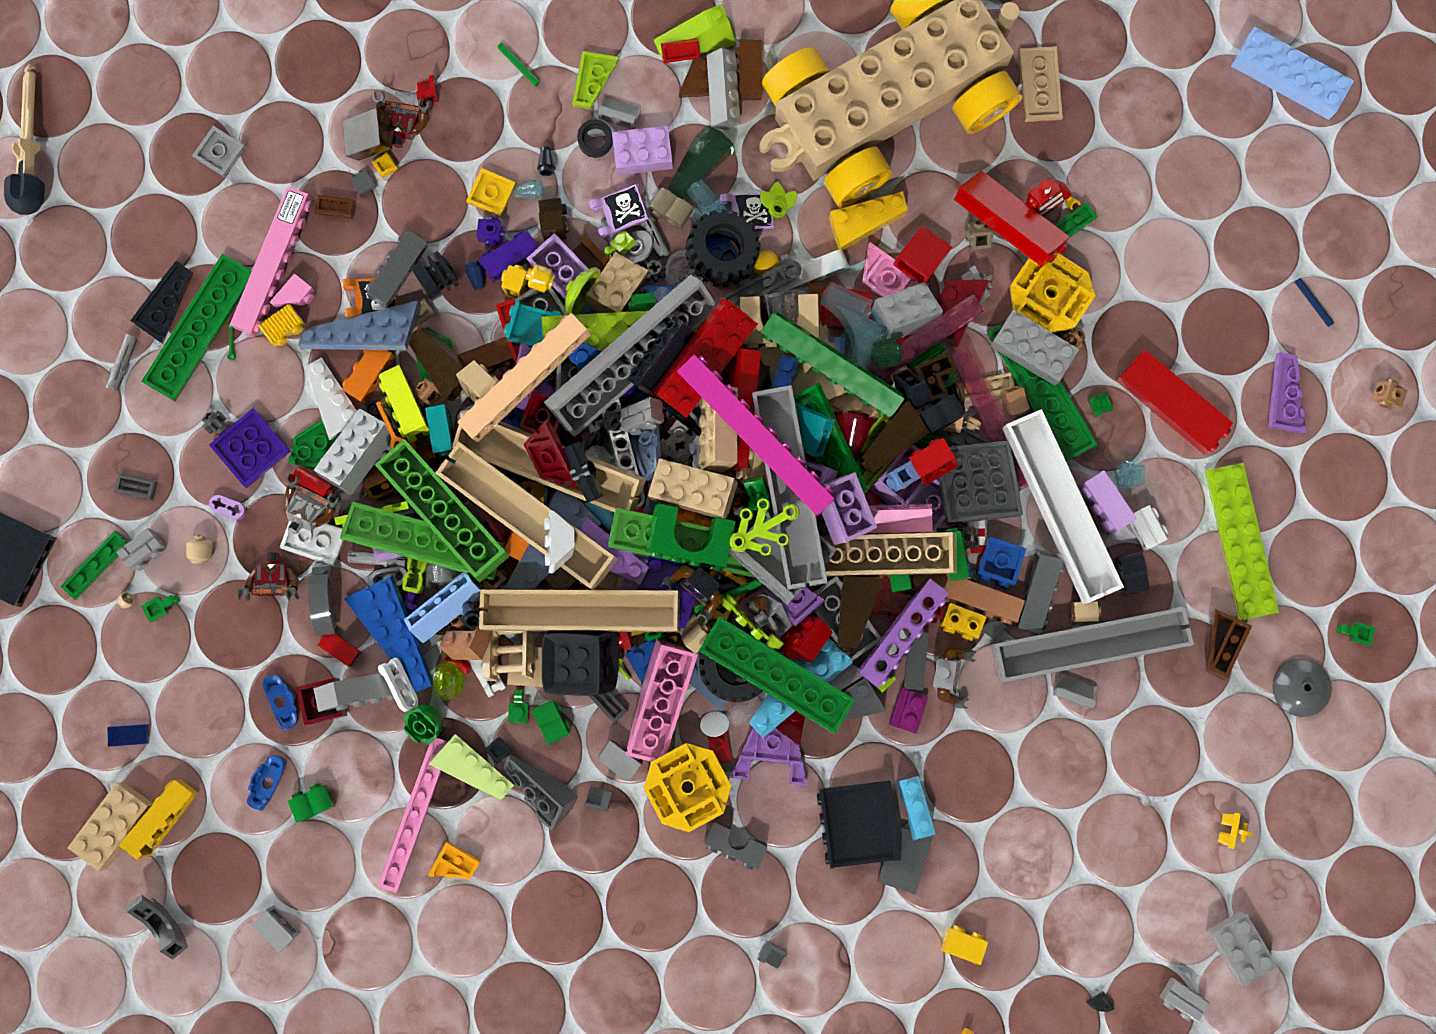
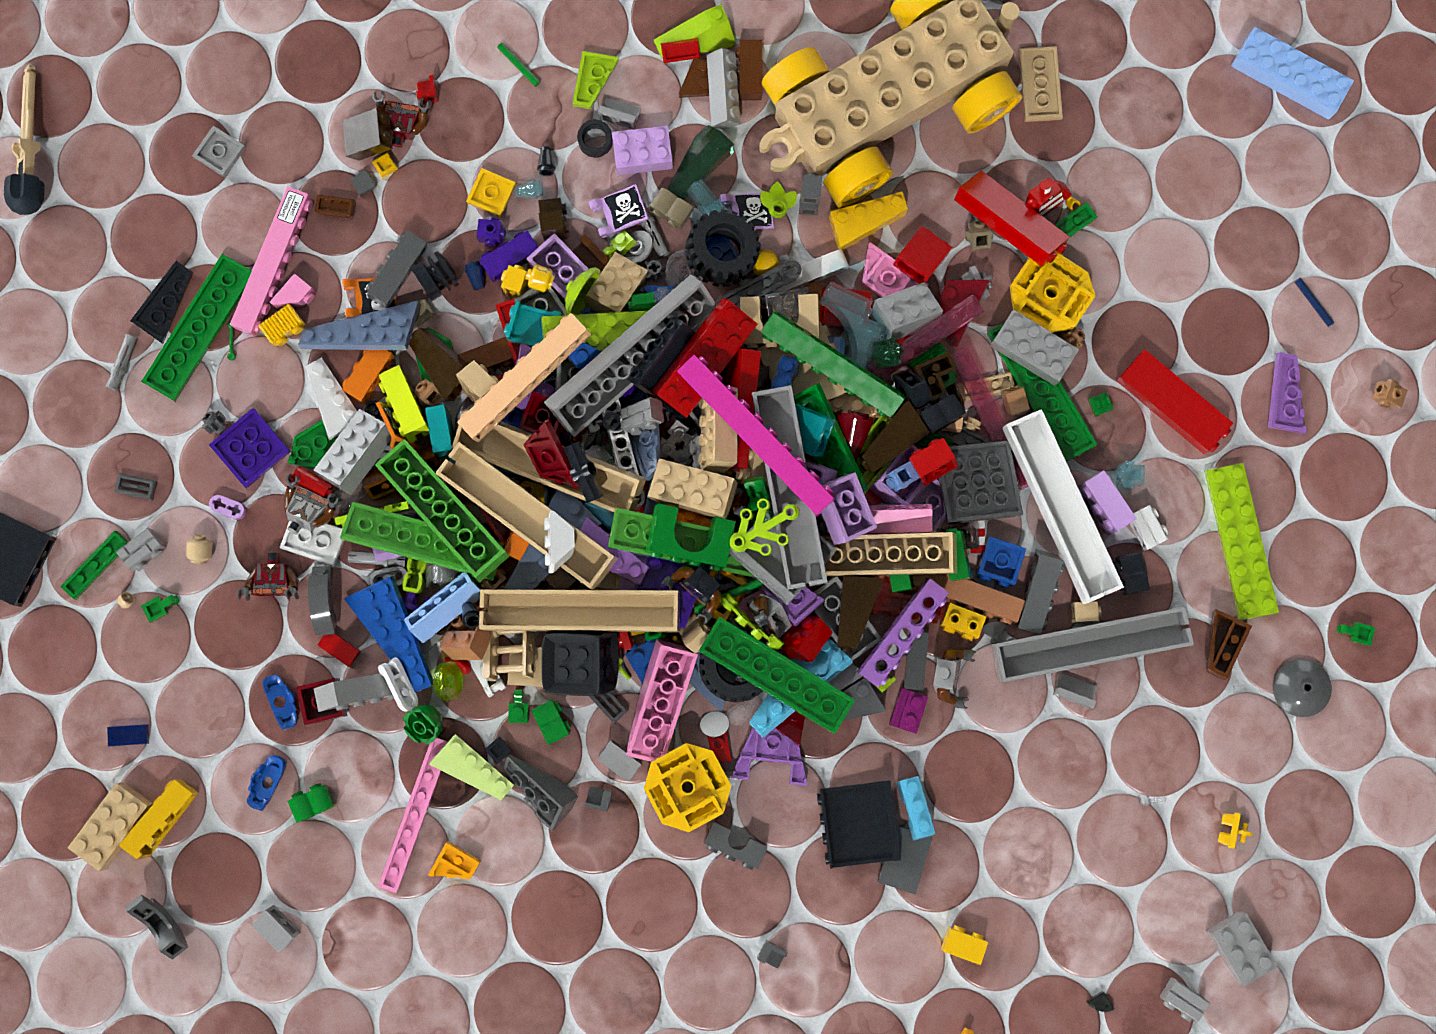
none -> dark grey arch [799,173,822,216]

